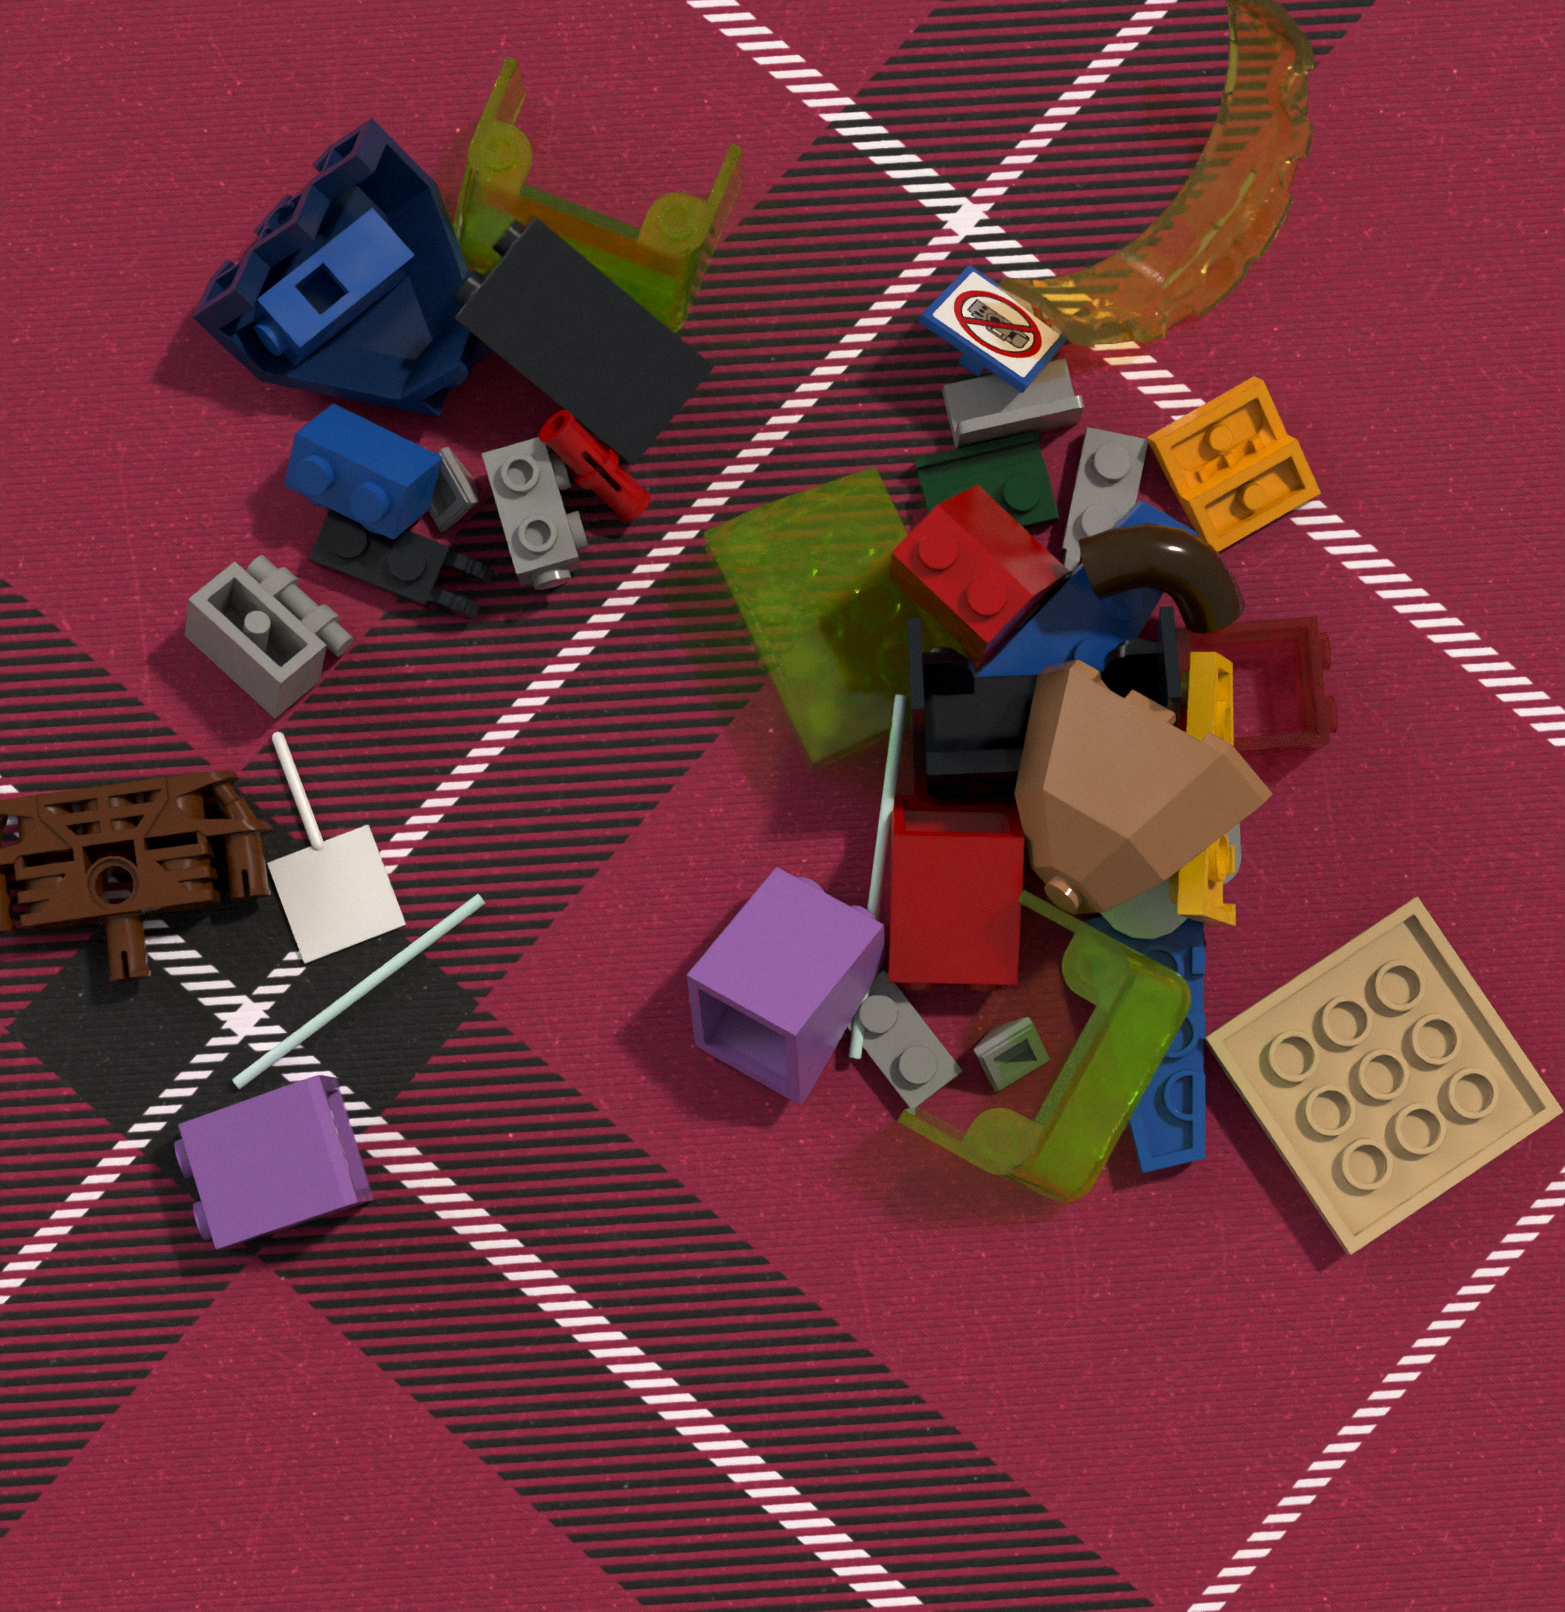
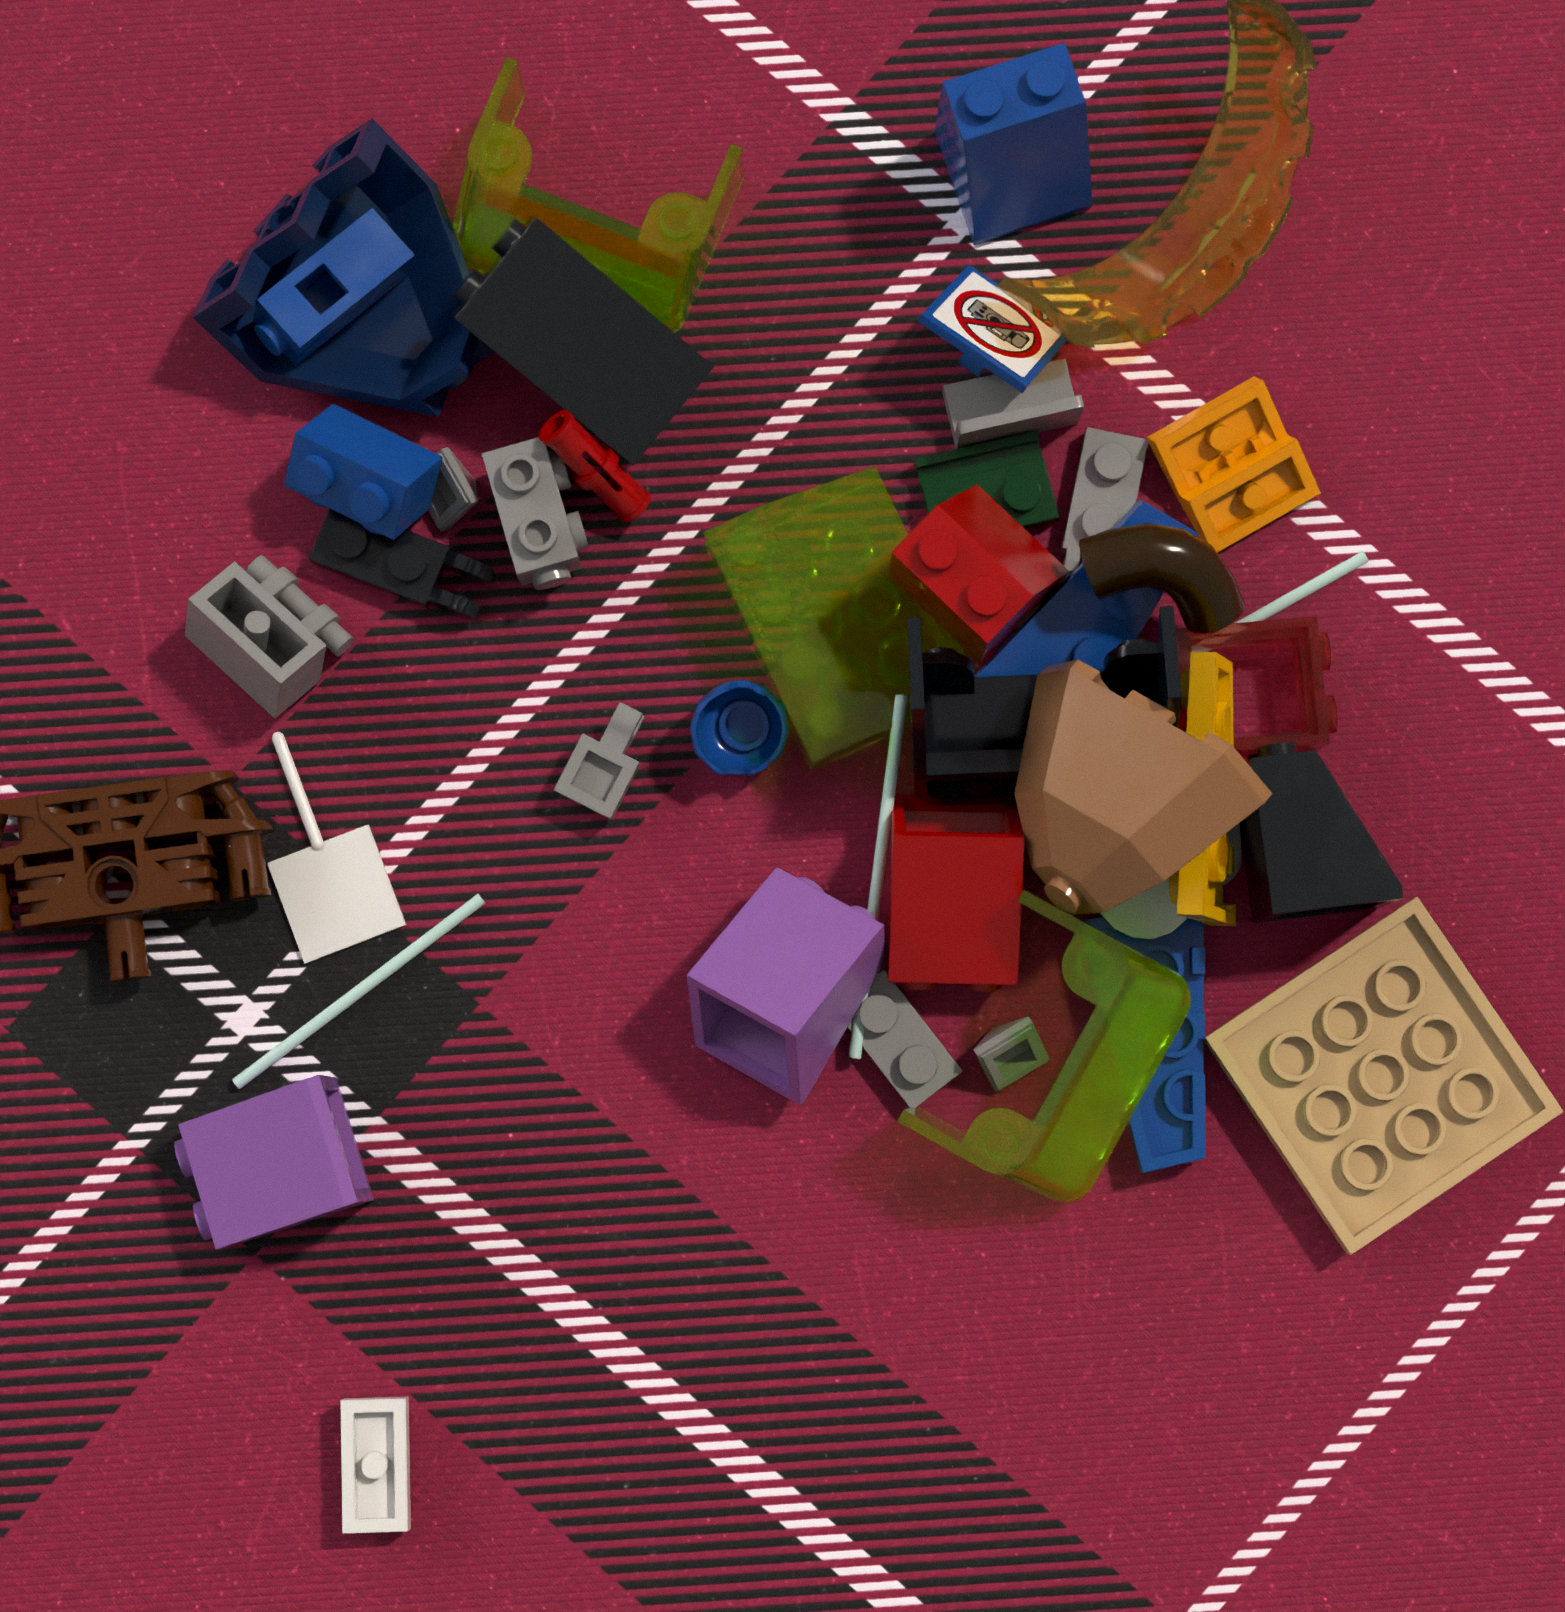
none -> white plate [340,1396,411,1534]
none -> light grey plate [554,702,645,820]
none -> blue hair [690,680,789,776]
none -> blue slope [934,43,1092,246]
none -> light aqua axle [1178,551,1368,668]
none -> black slope [1240,742,1403,924]

